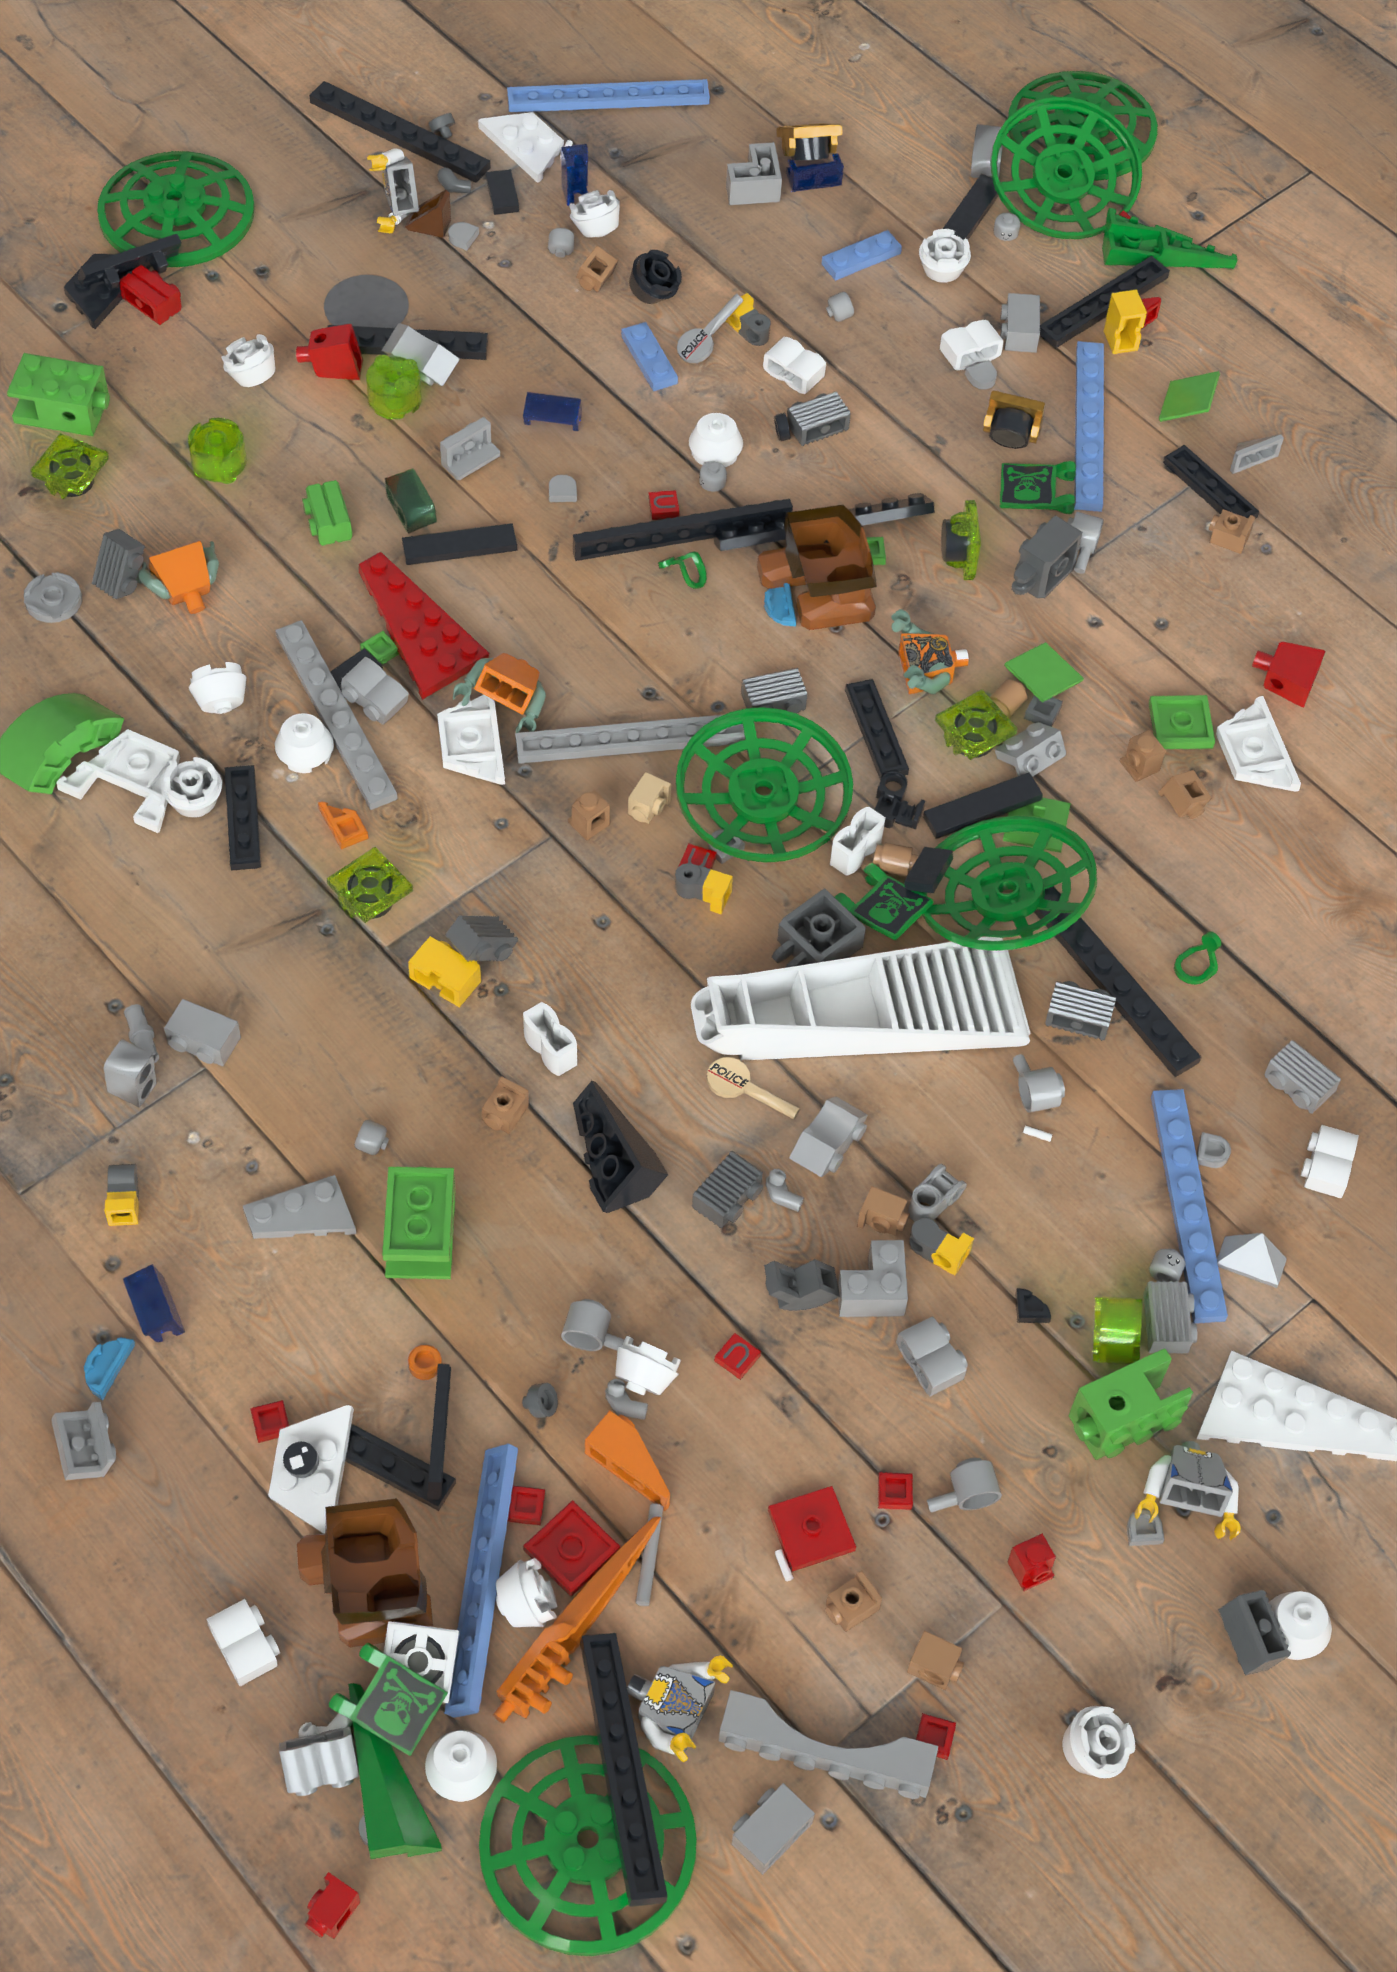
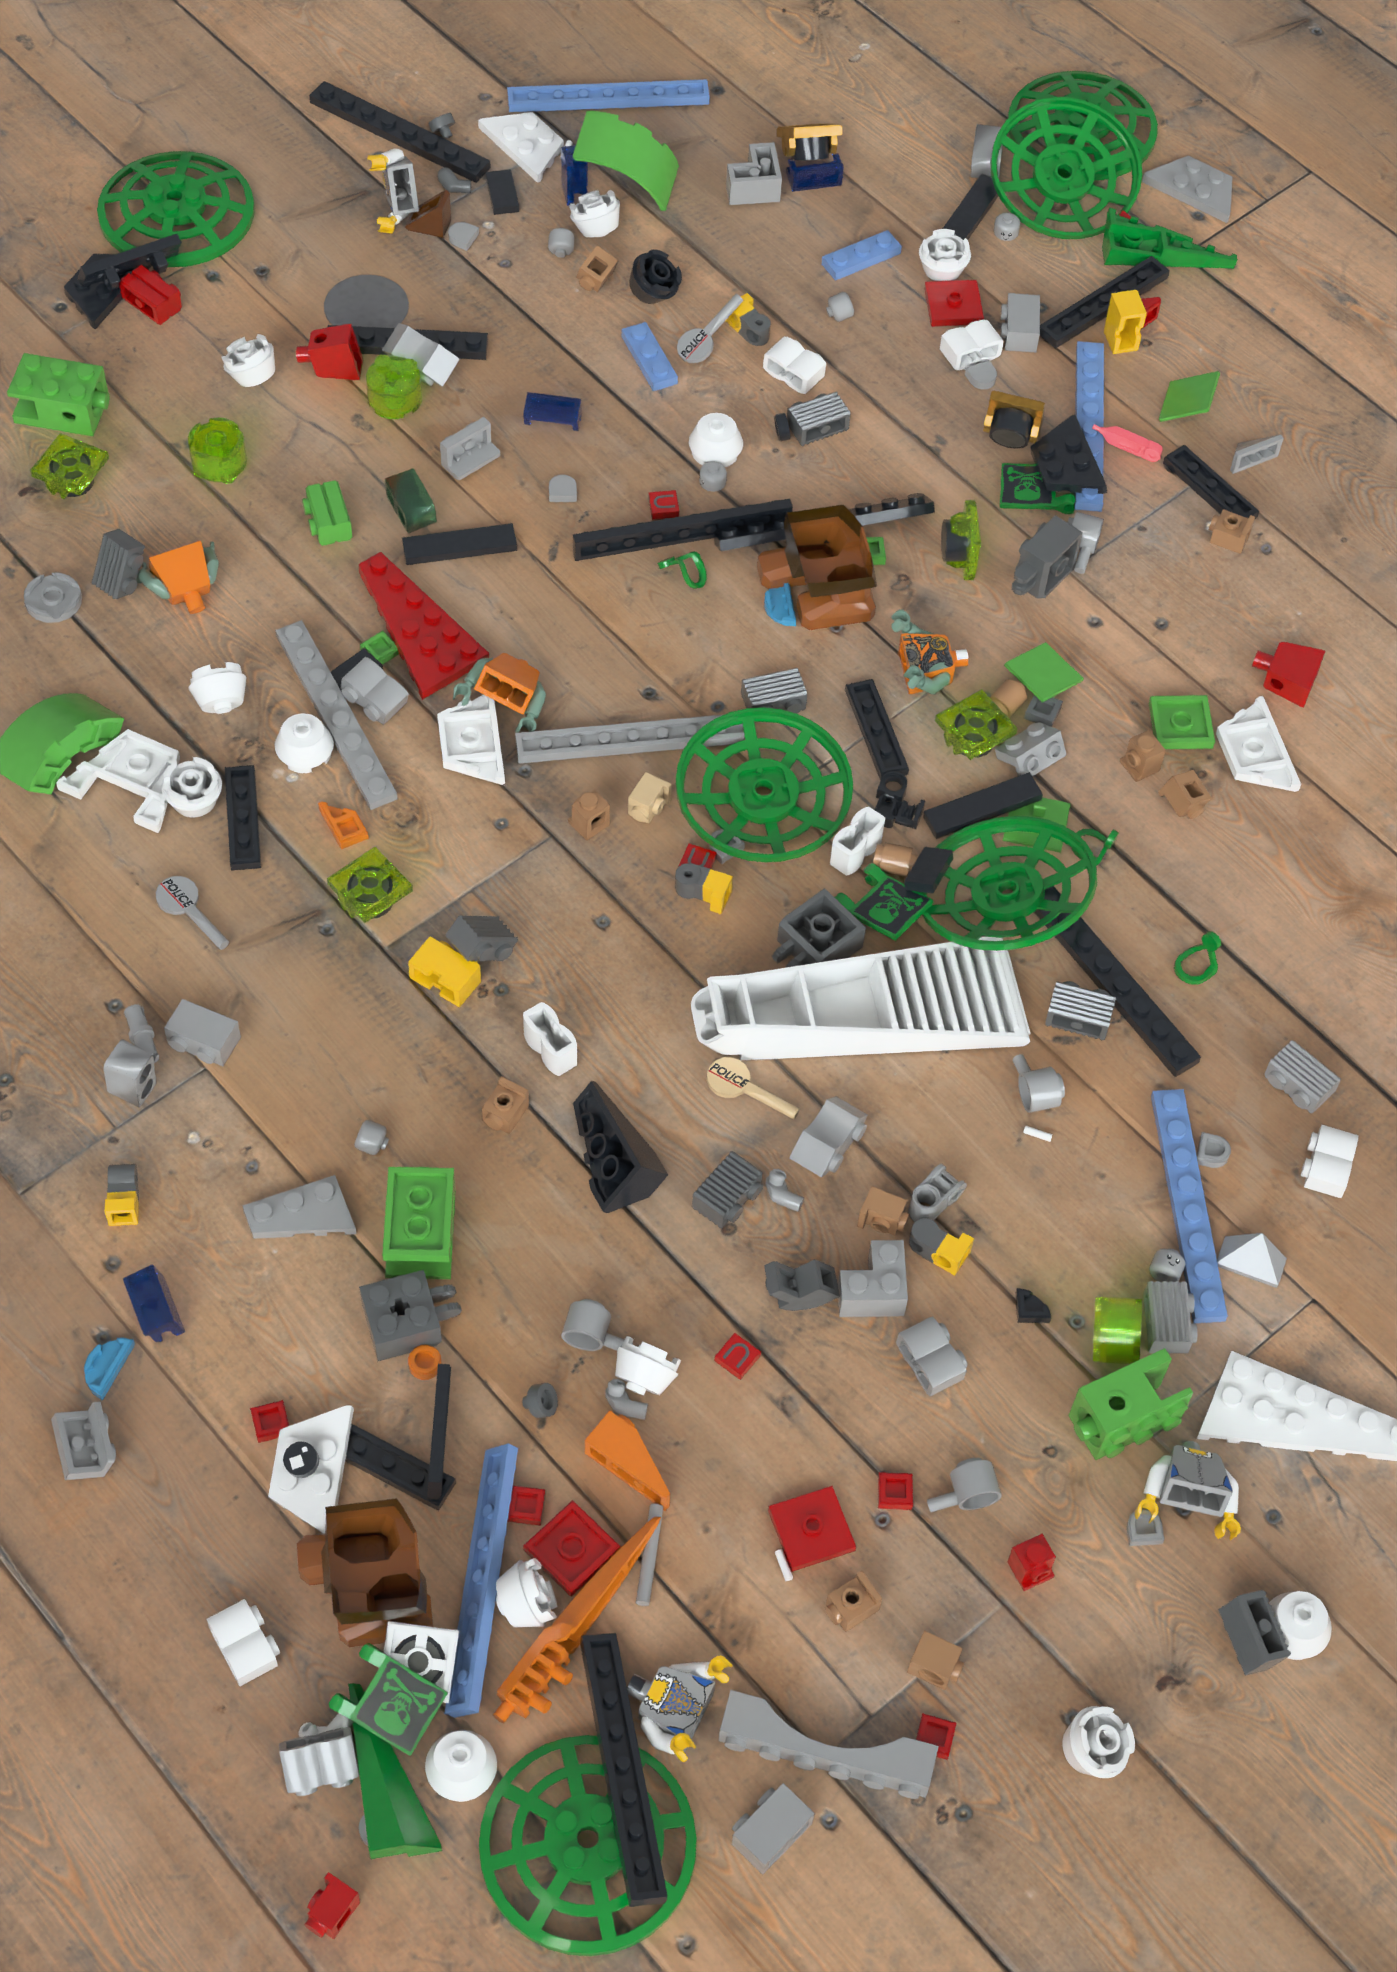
none -> light grey piece [156,876,229,950]
none -> dark grey hinge [359,1270,462,1361]
none -> bright green panel [573,111,679,211]
none -> red plate [924,280,984,327]
none -> black wing [1030,415,1107,494]
none -> green piece [1071,829,1119,866]
none -> coral piece [1092,424,1163,462]
none -> light grey wing [1142,155,1233,223]

